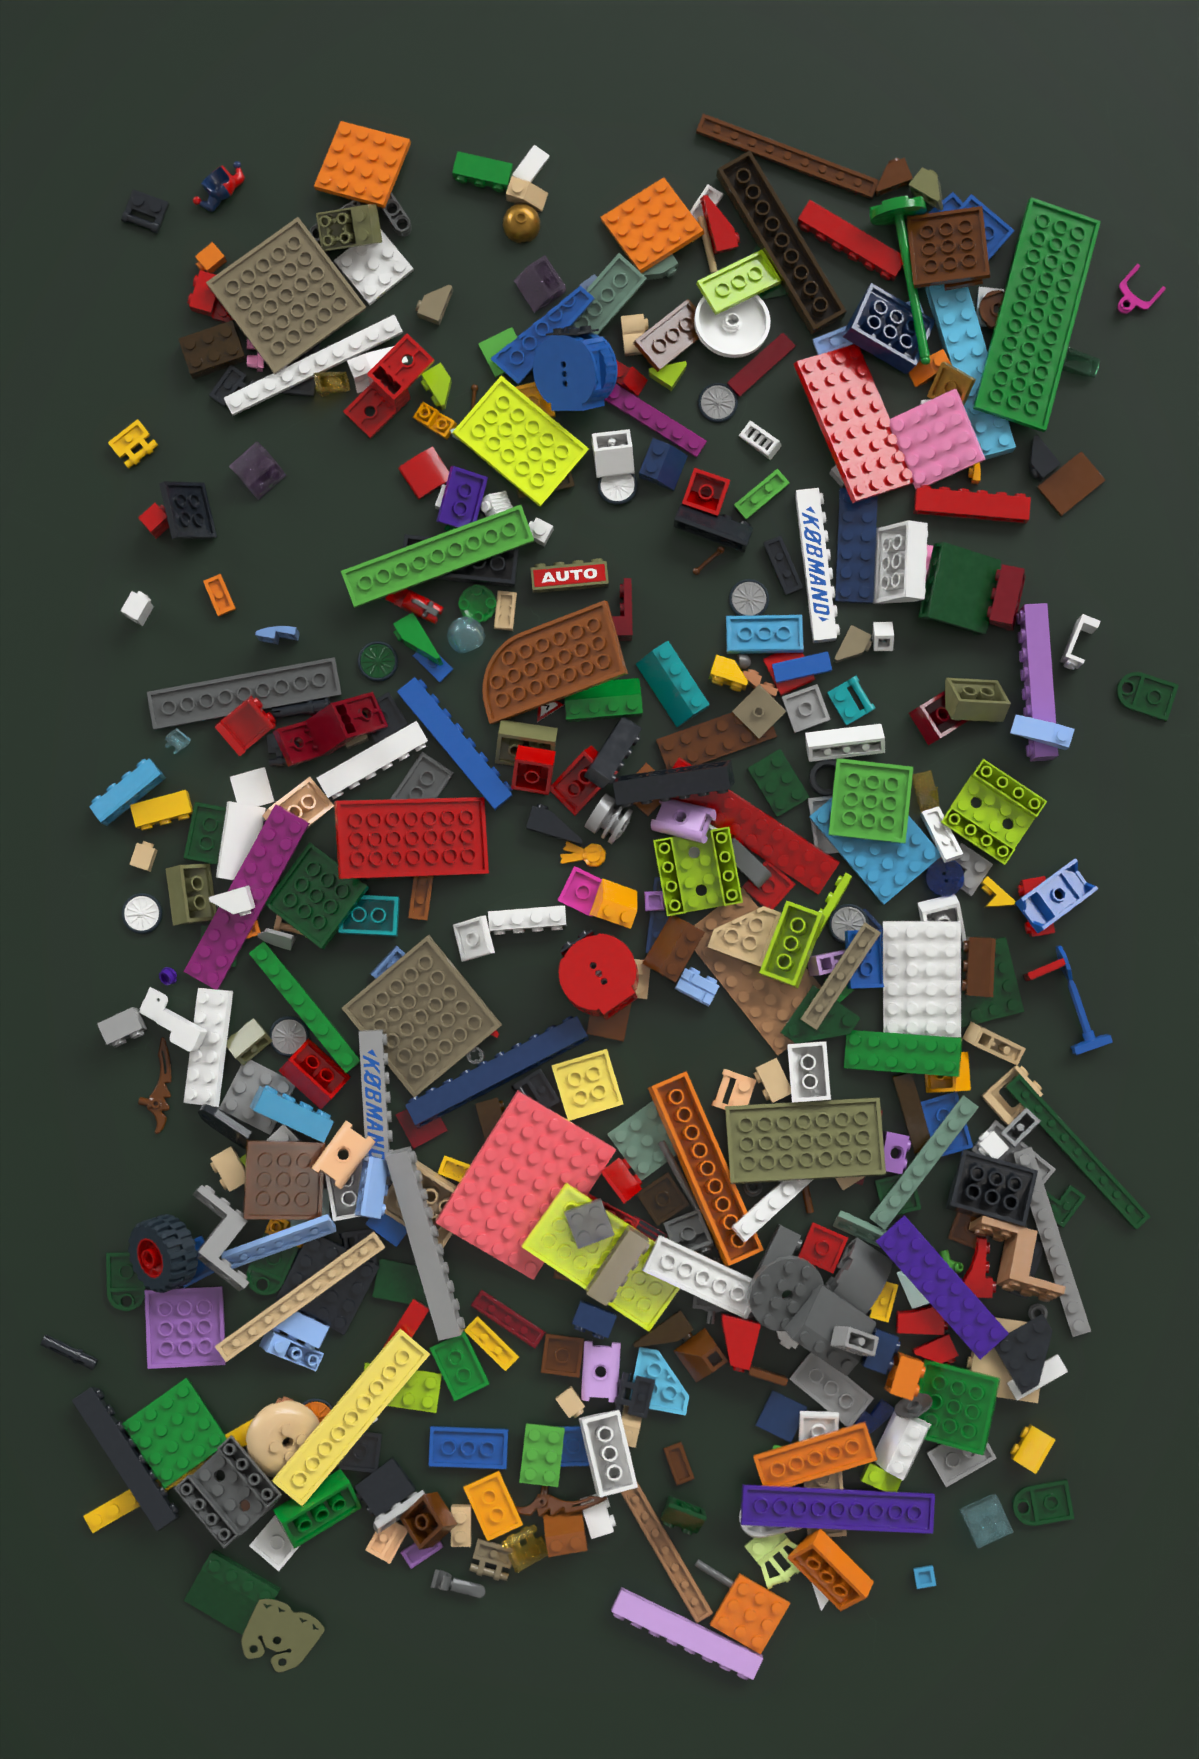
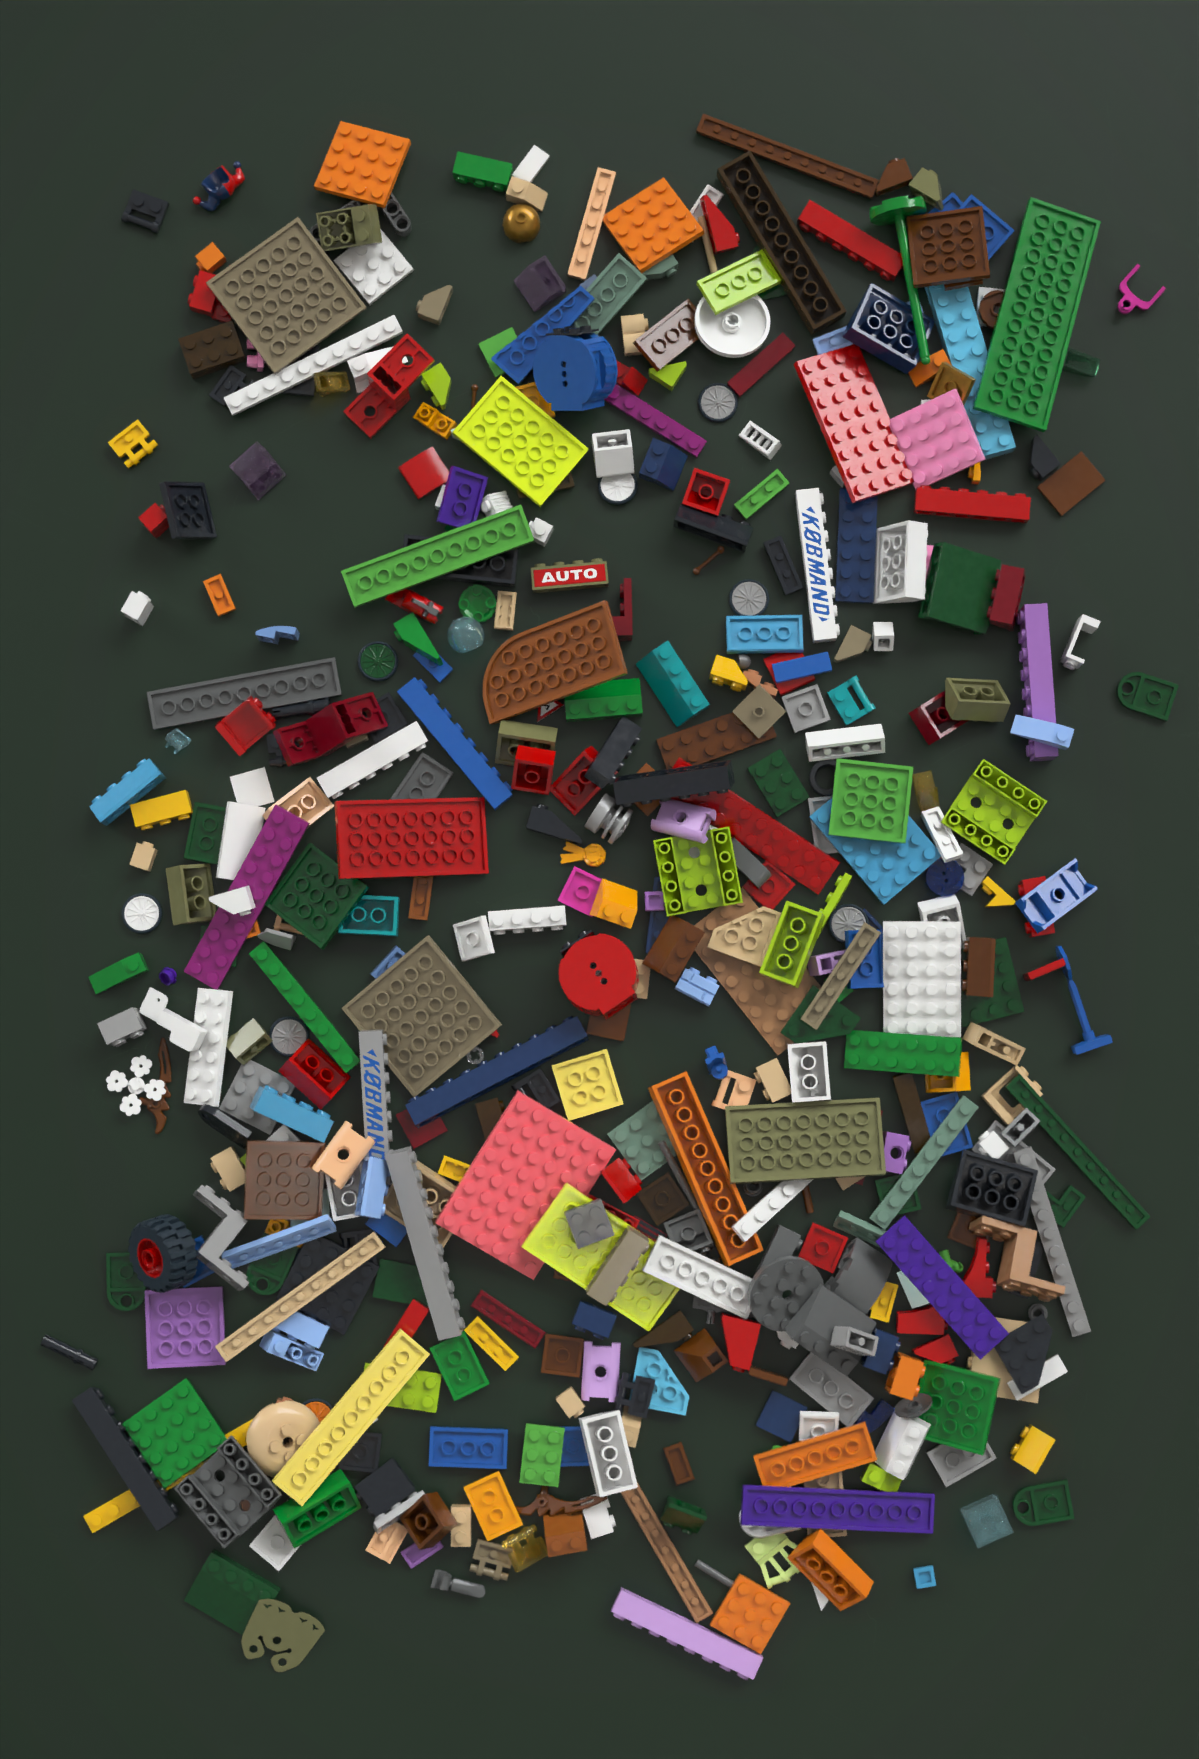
none -> green slope [89,952,149,995]
none -> white plant [106,1055,166,1116]
none -> light nougat plate [567,167,616,281]
none -> blue hips [705,1046,728,1080]

